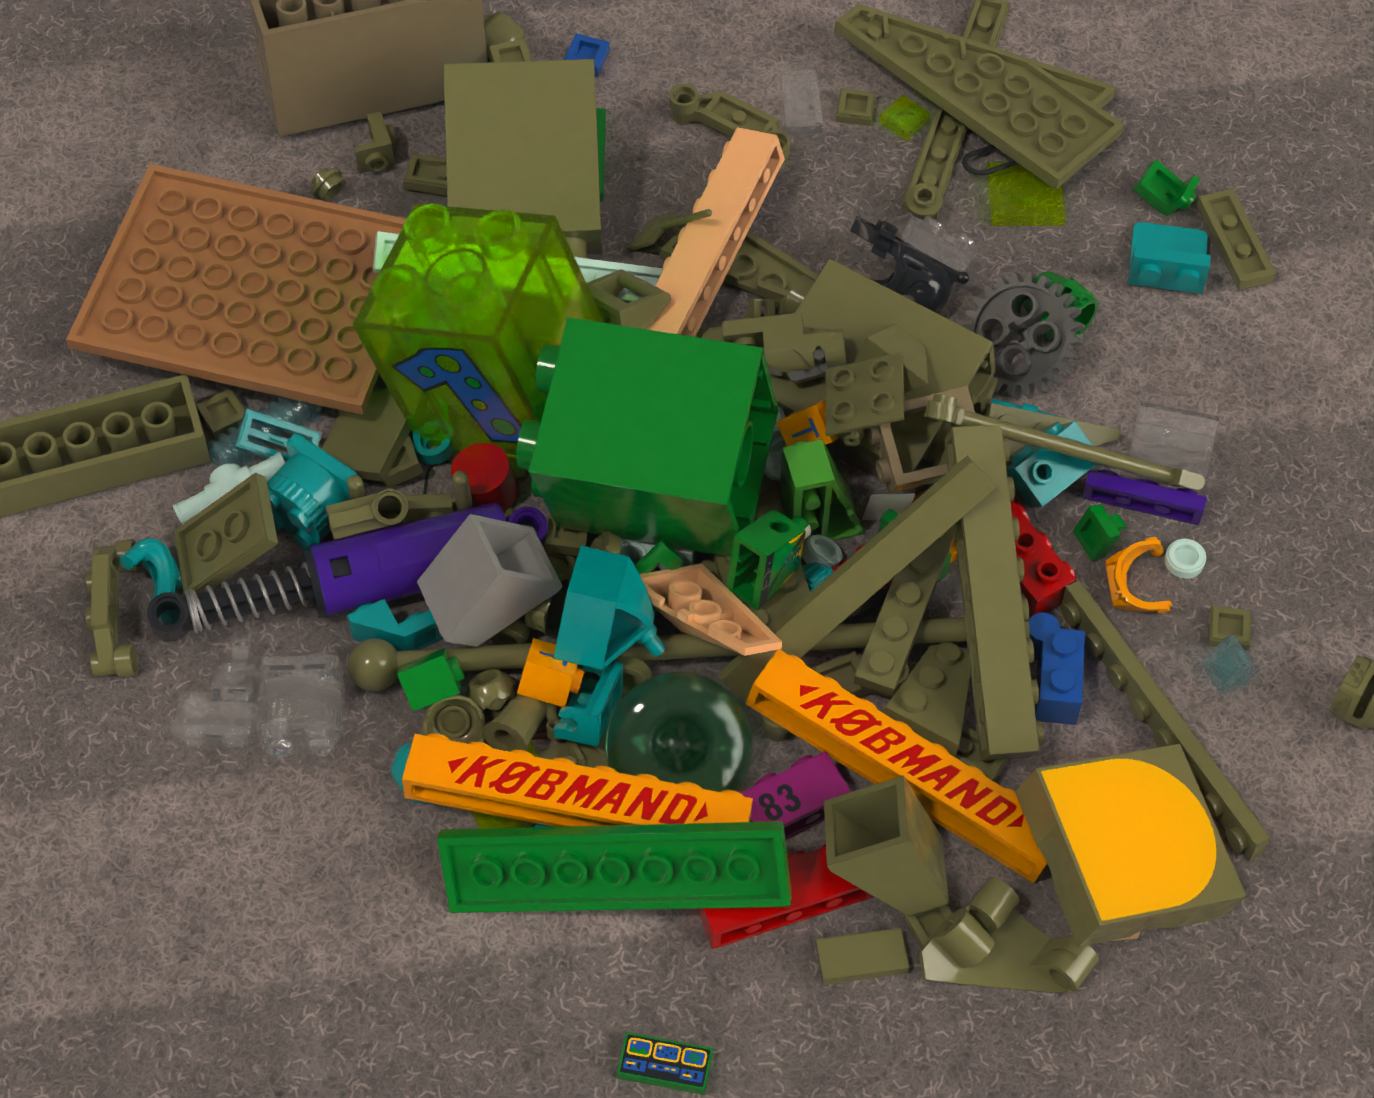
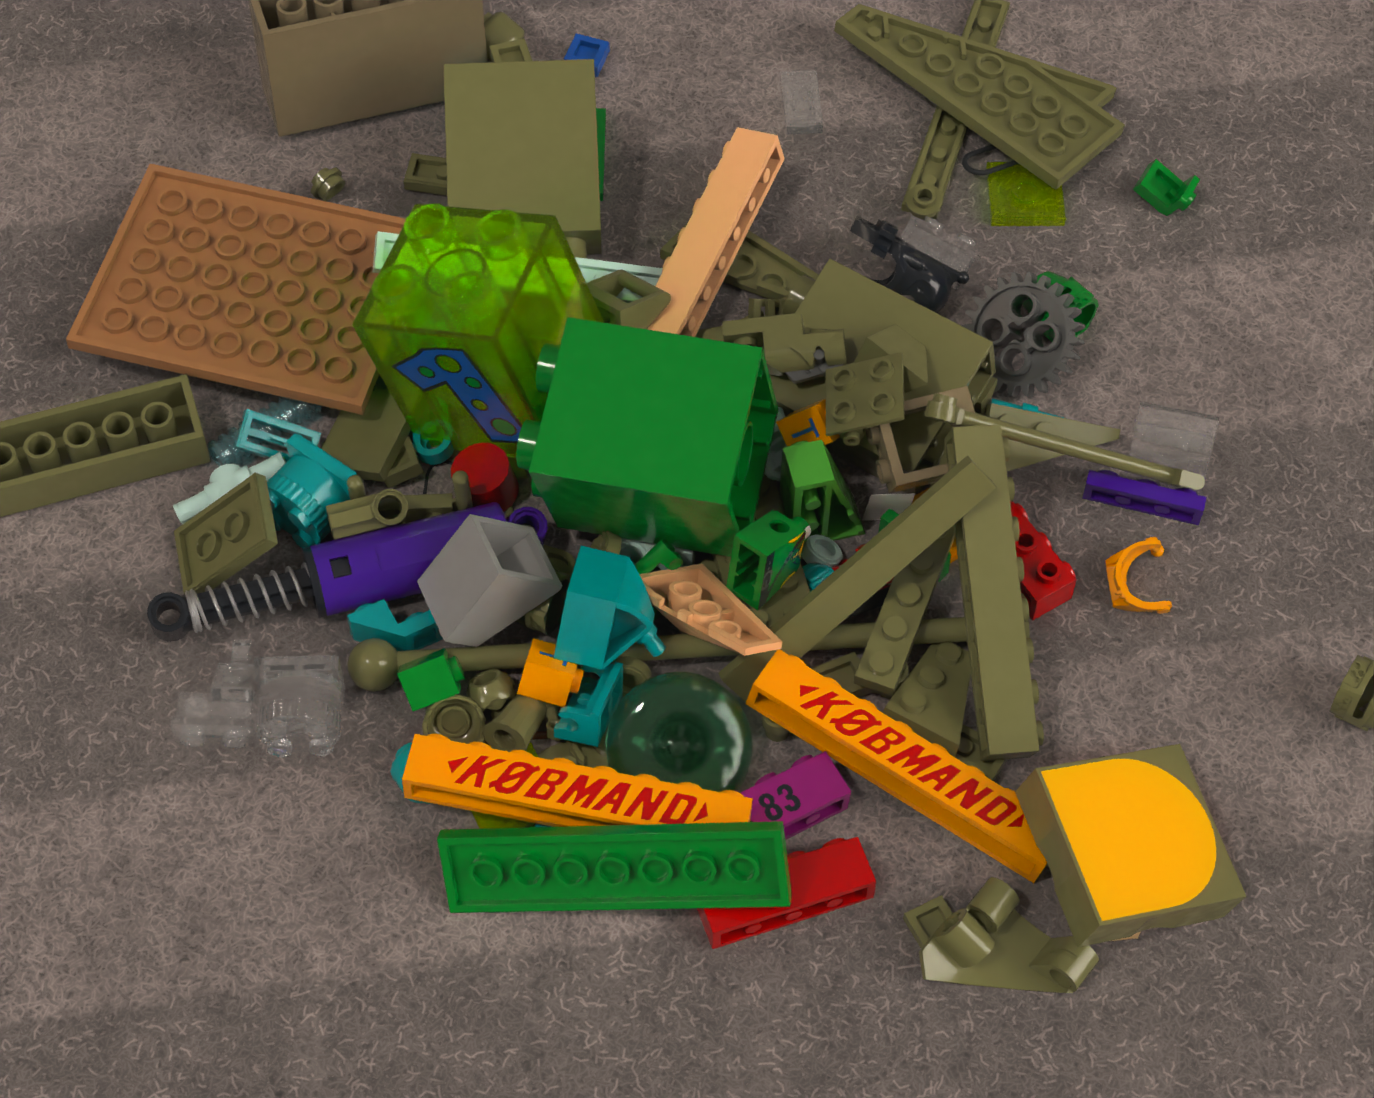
olive plate [85,539,139,678] -> none
teal piece [120,538,183,625] -> none
olive plate [196,388,245,441] -> none
olive bracket [355,111,397,174] -> none
olive tile [490,620,531,645] -> none
olive tile [545,514,588,556] -> none
tile [617,1032,713,1095] -> none
olive piece [627,209,712,251] -> none
olive plate [669,84,791,171] -> none
olive tile [815,928,909,985] -> none
olive slope [824,775,949,916] -> none
olive tile [835,88,876,126] -> none
clear neon green tile [879,94,930,141] -> none
teal brick [1006,421,1097,508] -> none
blue hinge [1029,613,1085,725] -> none
olive plate [1061,580,1270,862] -> none
green tile [1072,504,1127,562] -> none
teal bracket [1127,222,1211,294] -> none
light aqua tile [1165,539,1206,579] -> none
olive plate [1196,188,1276,291] -> none
clear light blue slope [1202,634,1253,695] -> none
olive tile [1207,605,1252,651] -> none

